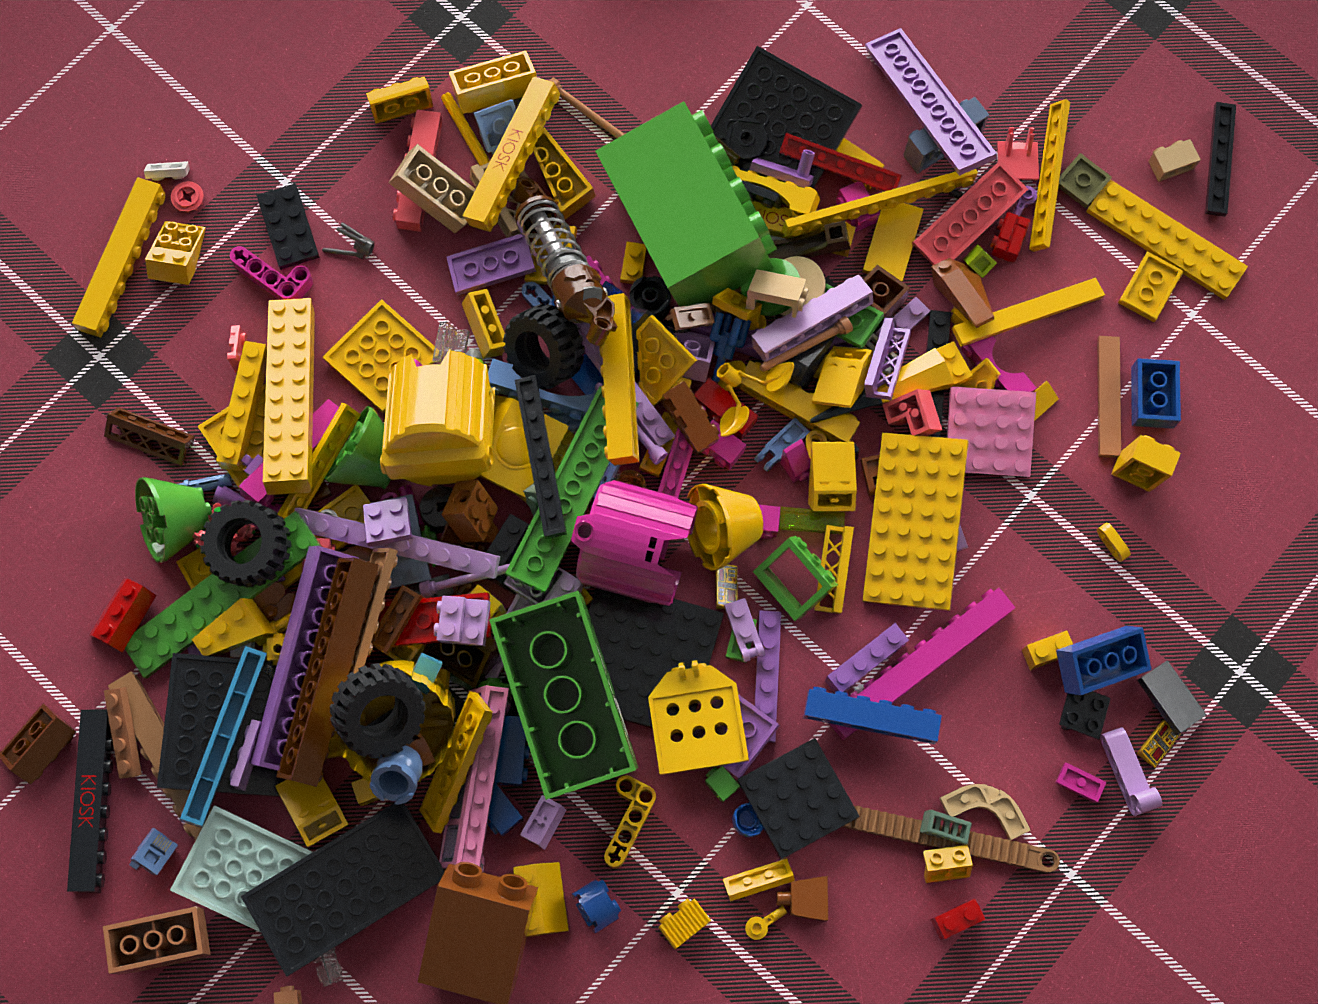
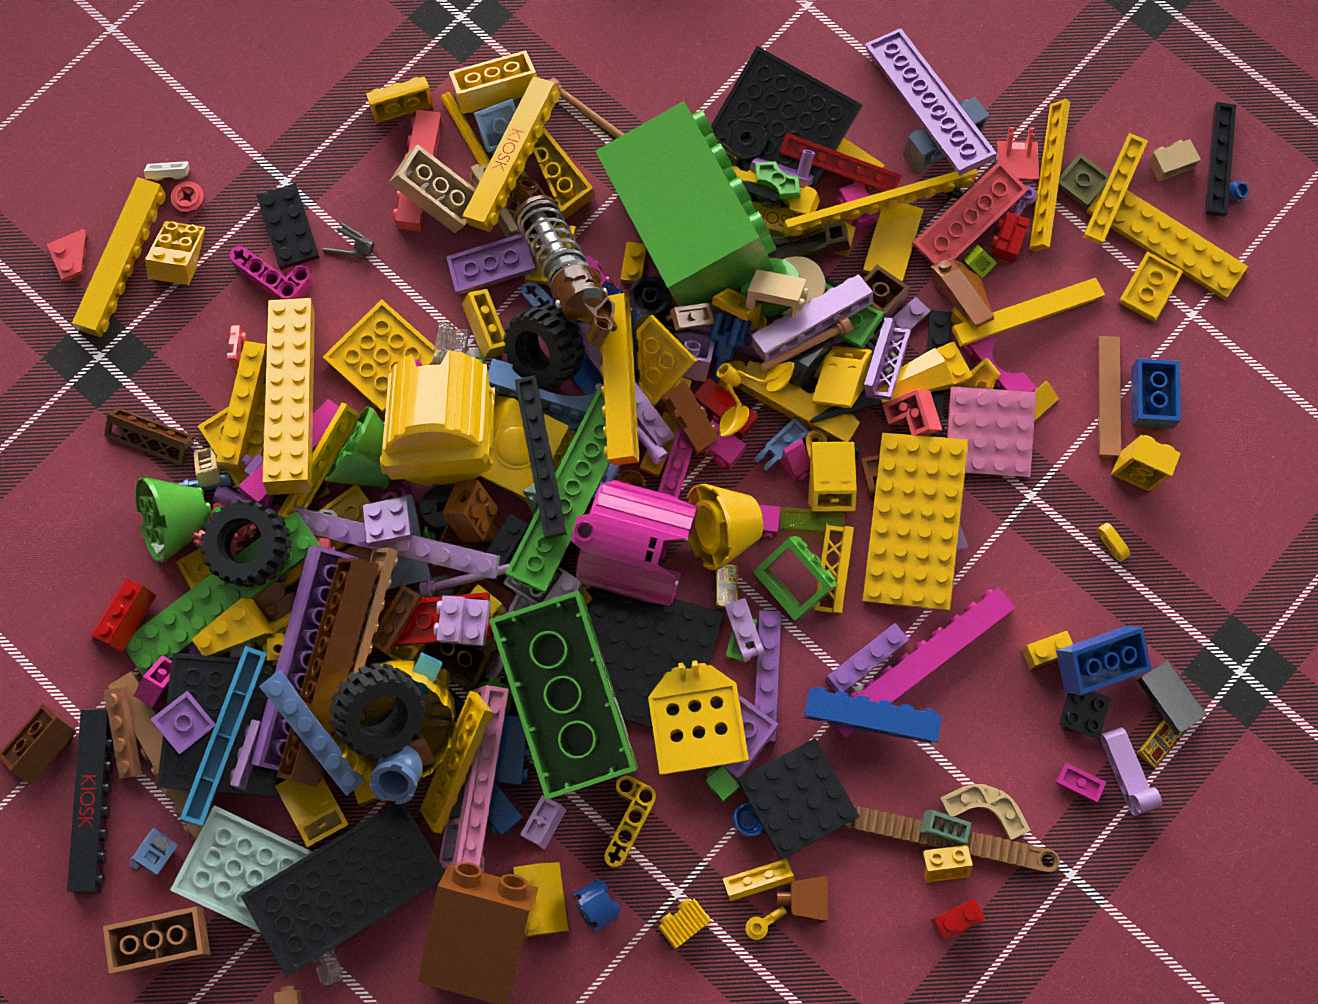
none -> coral wing [47,229,88,282]
none -> dark pink brick [133,655,172,707]
none -> medium lavender plate [150,691,216,755]
none -> tan slope [193,447,221,487]
none -> medium blue arch [259,670,365,796]
none -> bright green tile [755,161,801,200]
none -> yellow plate [1083,133,1148,245]
none -> blue plate [1229,181,1249,201]

